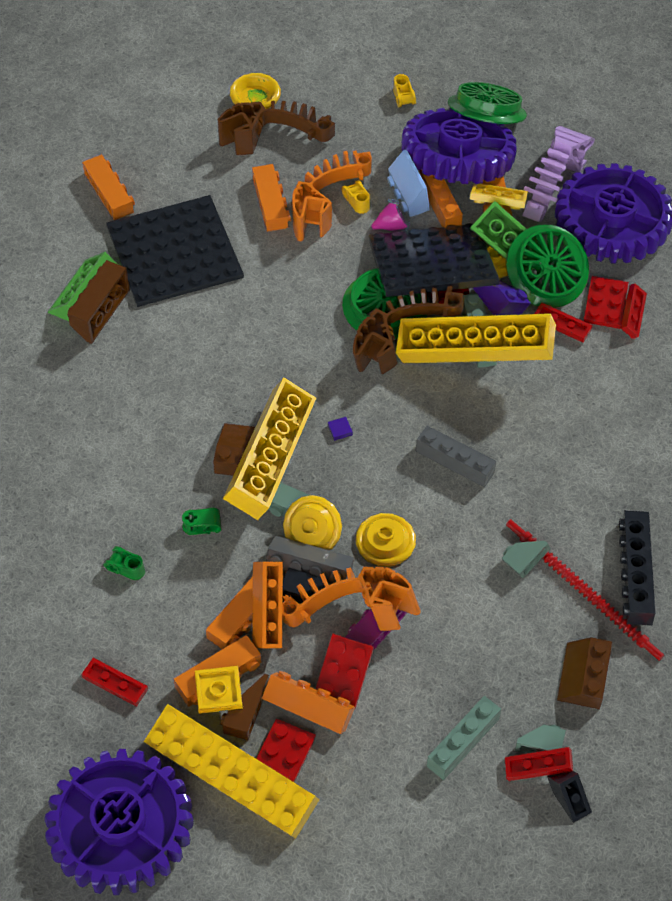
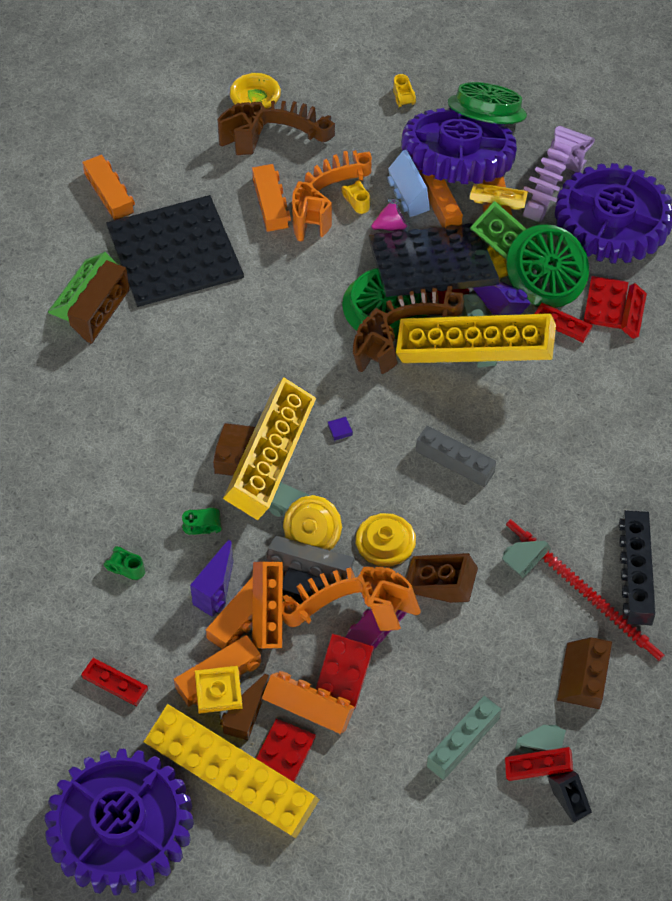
none -> dark purple slope [190,540,234,617]
none -> reddish brown slope [406,553,478,603]

